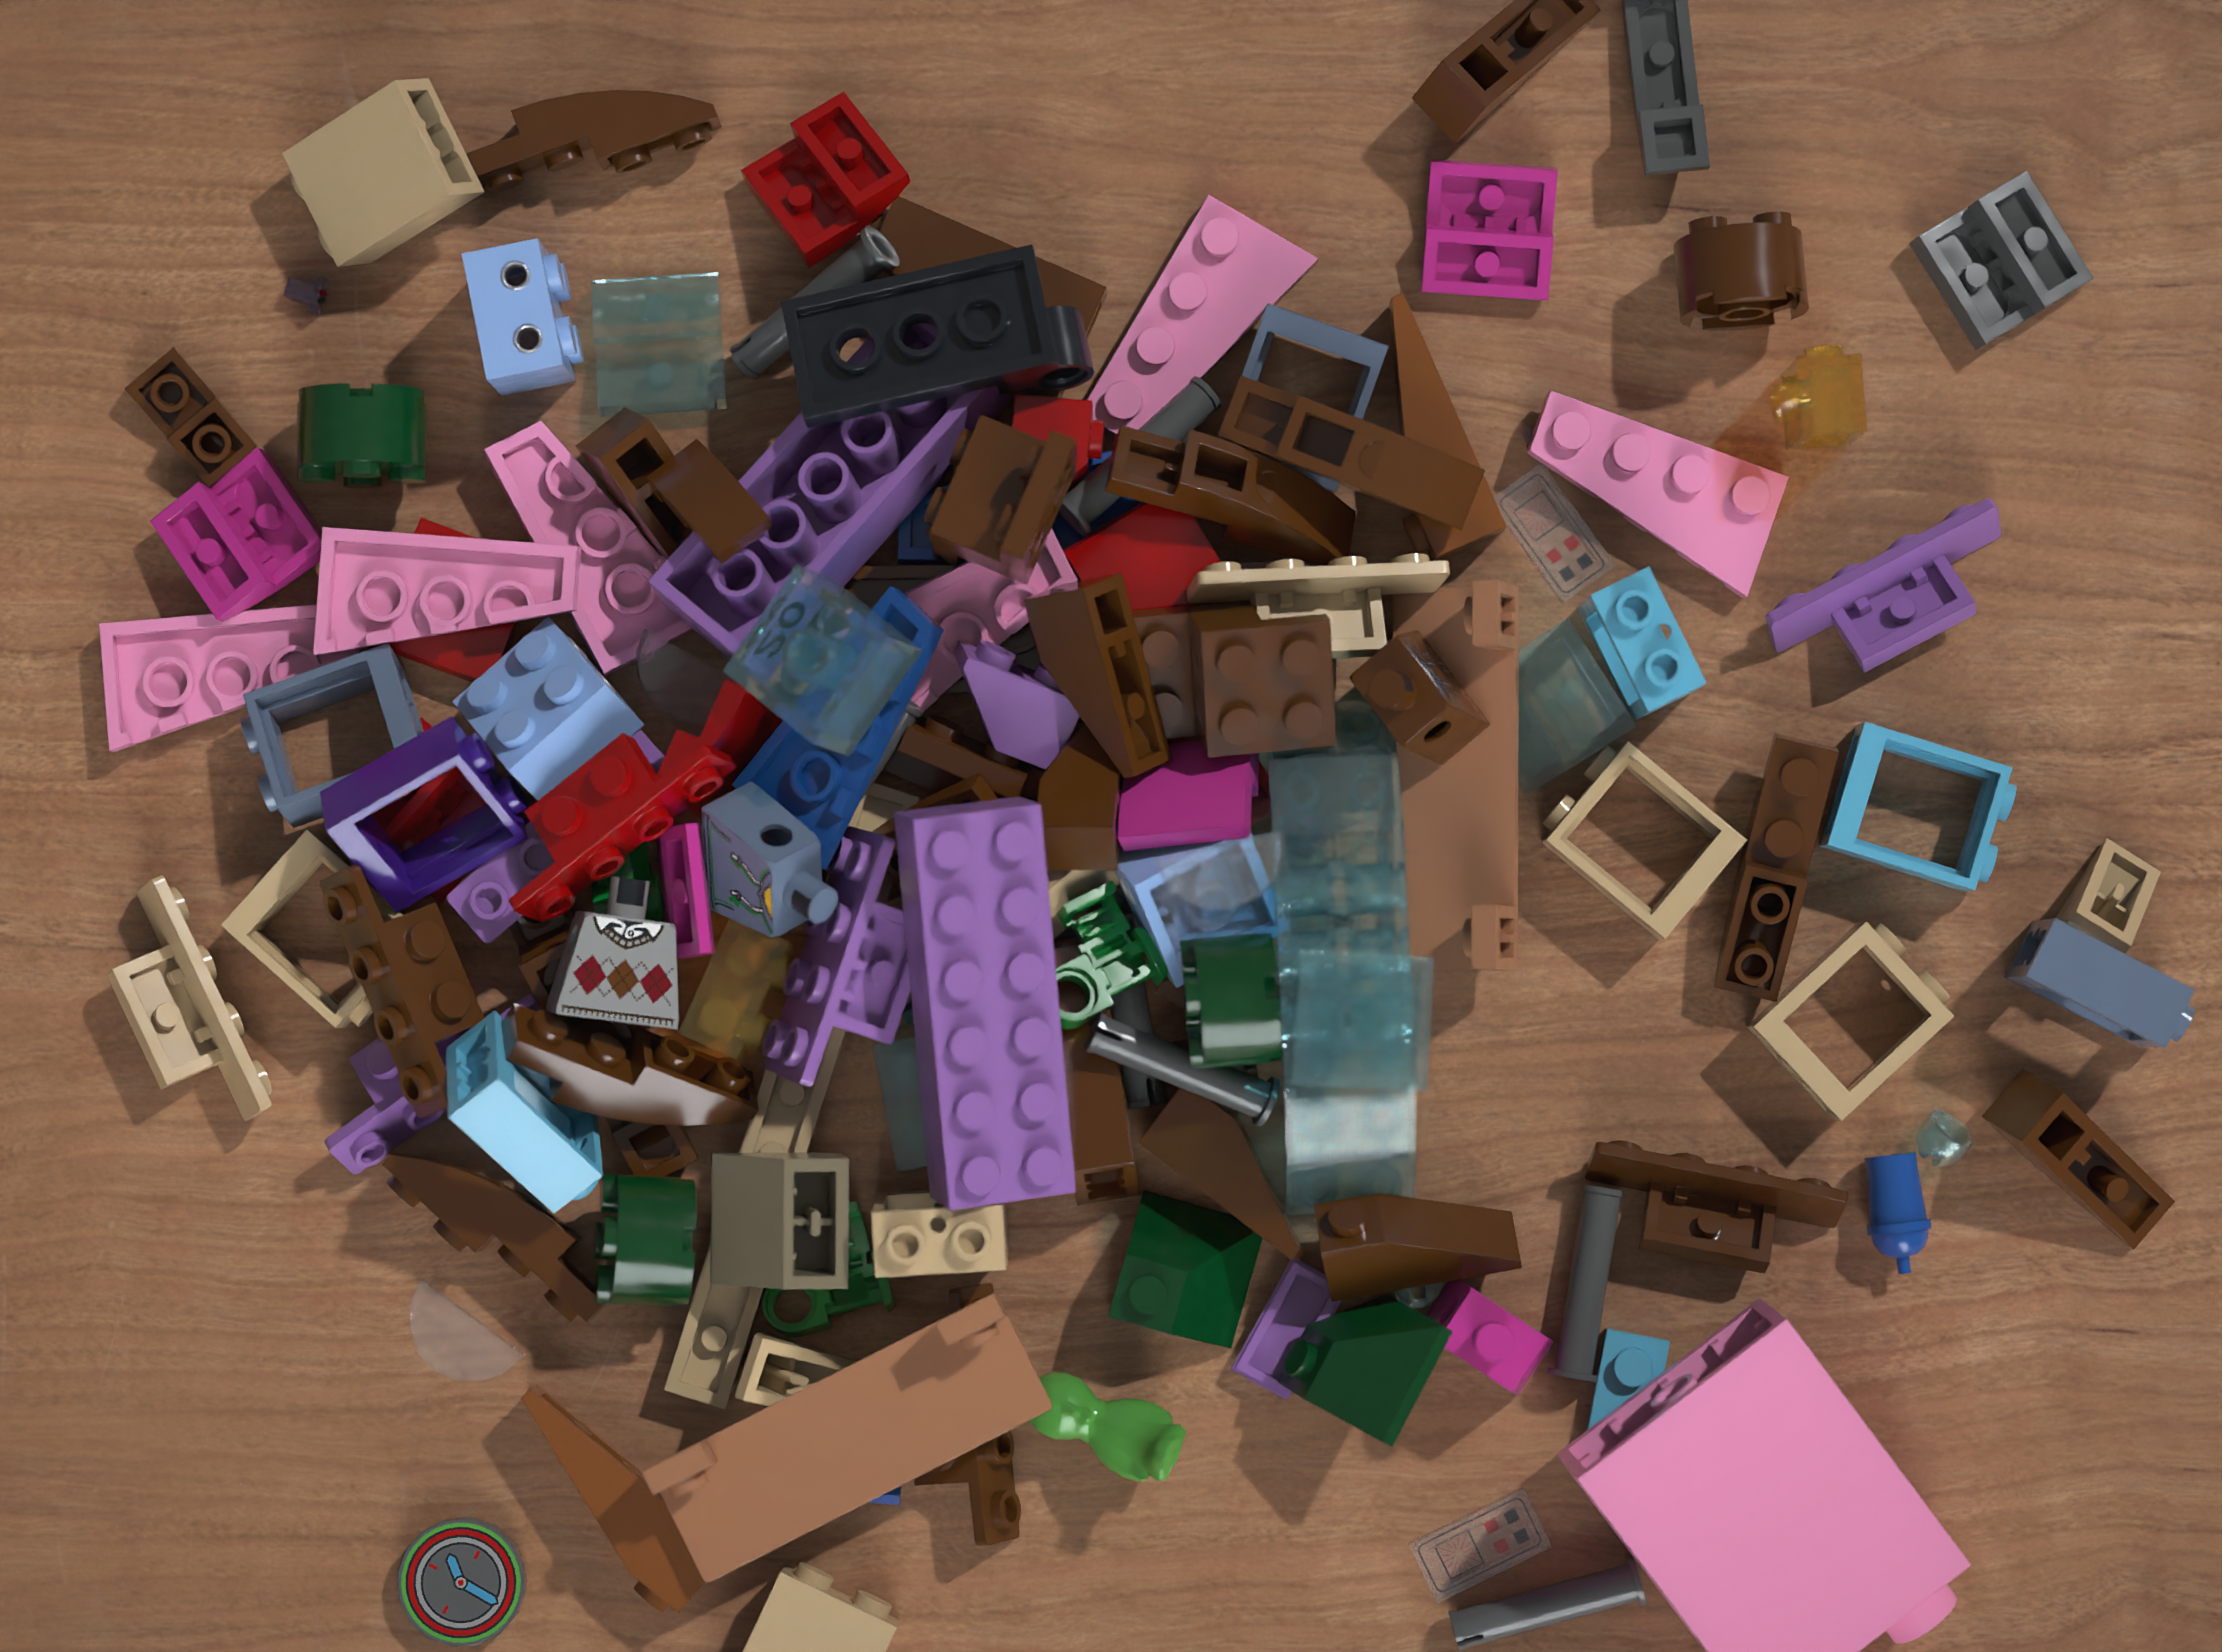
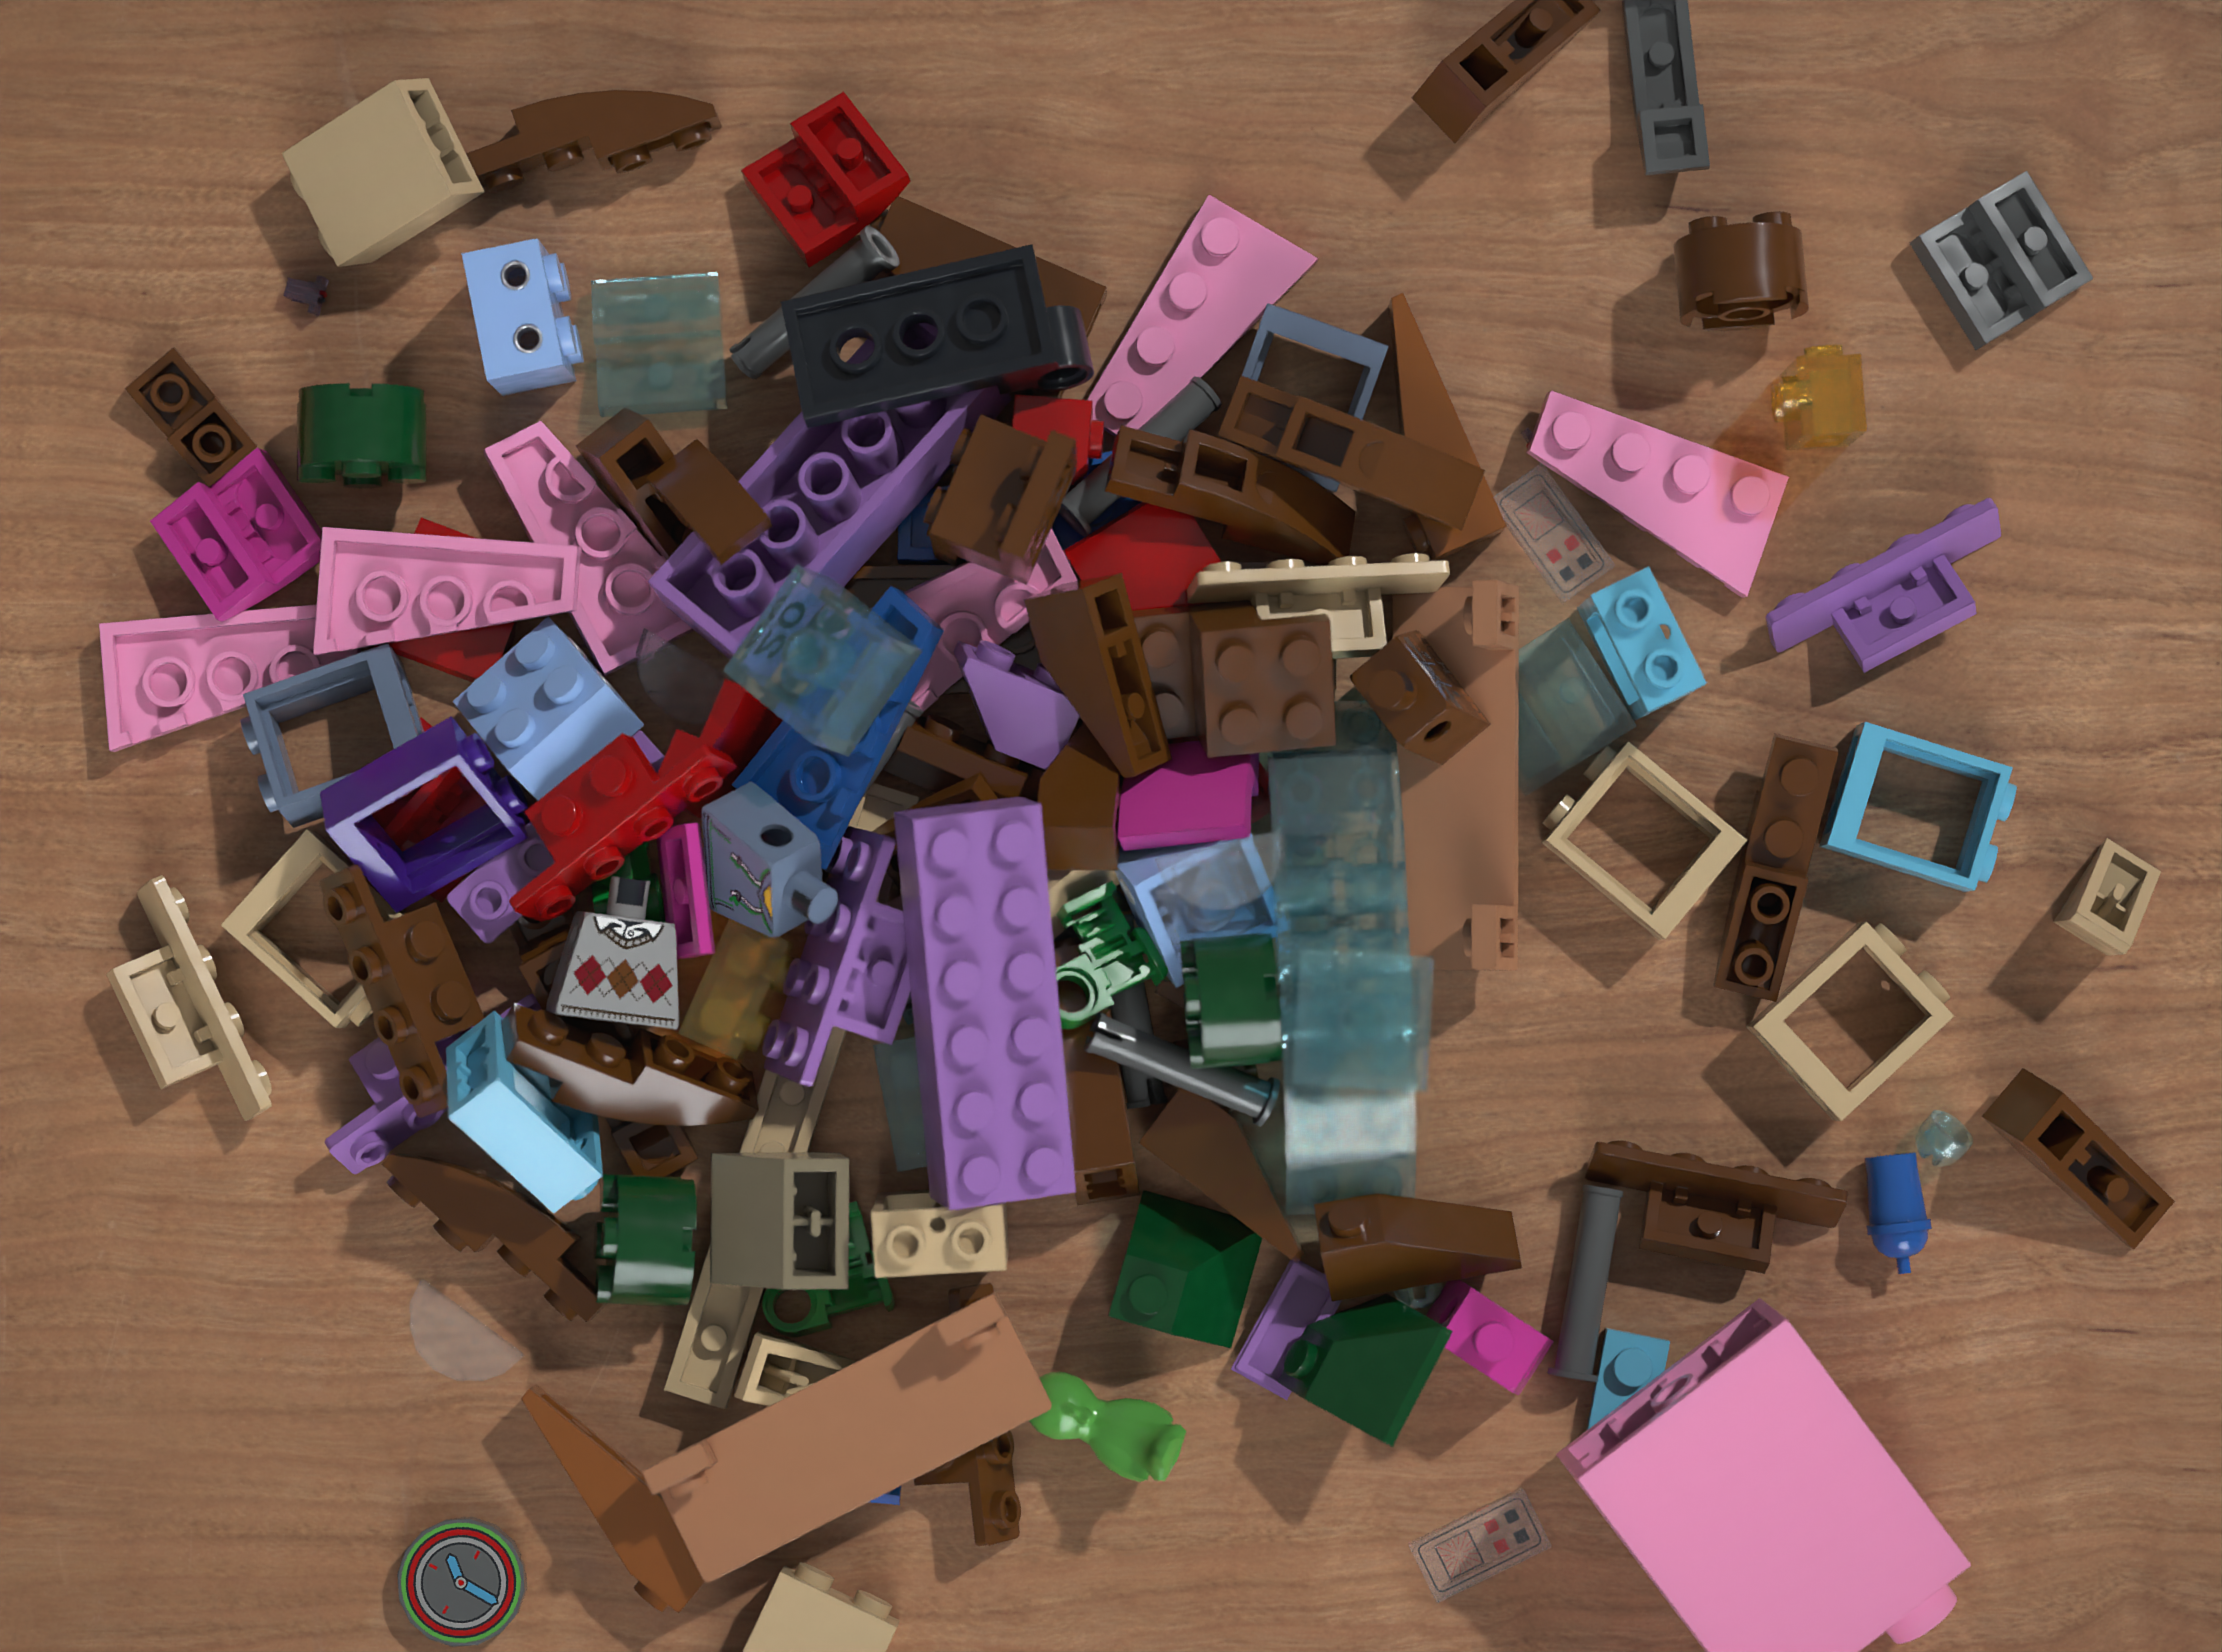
dark pink slope [1421,159,1558,301] -> none
dark grey pin [1448,1556,1647,1652] -> none
sand blue window [2004,918,2195,1048] -> none

